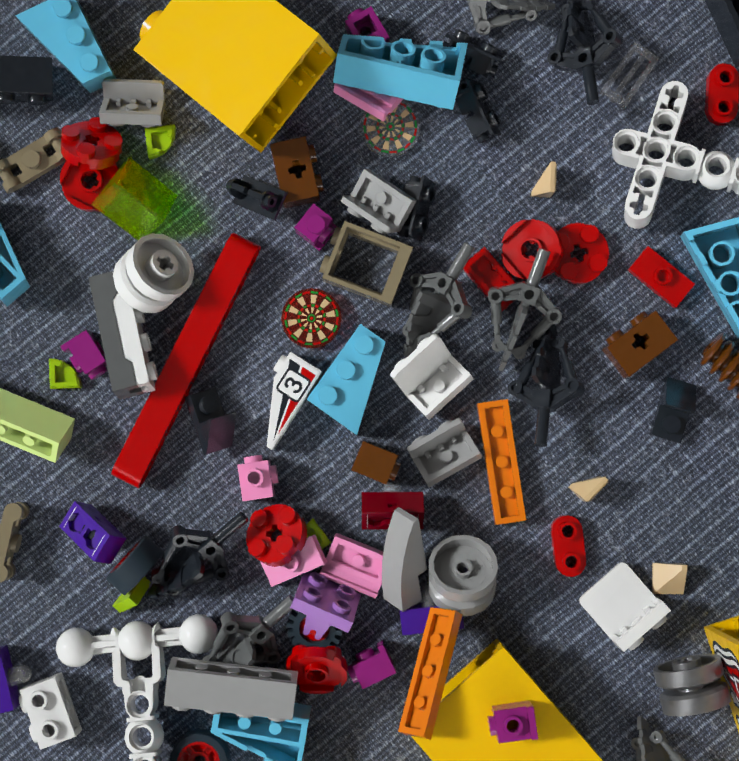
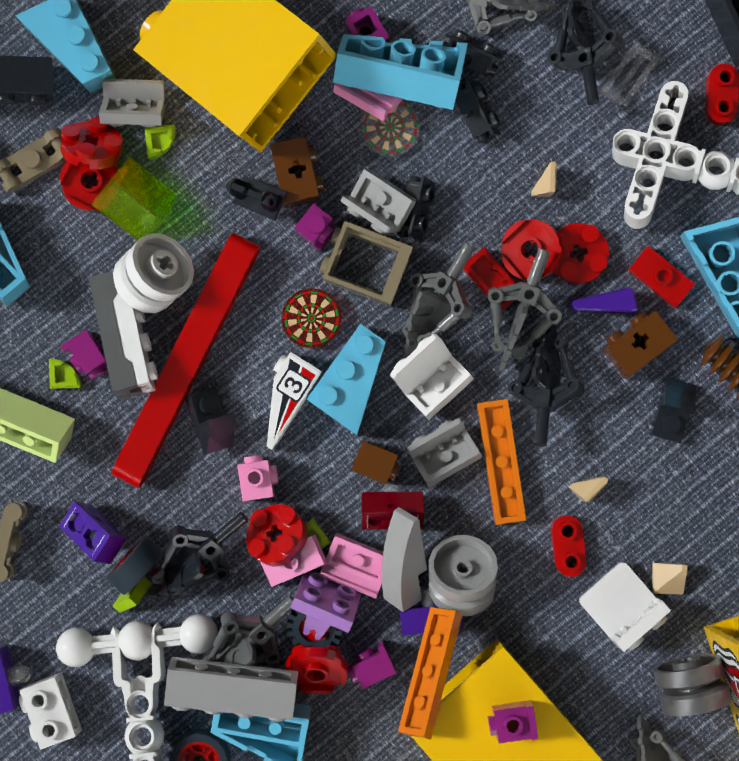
none -> dark purple slope [568,287,637,314]

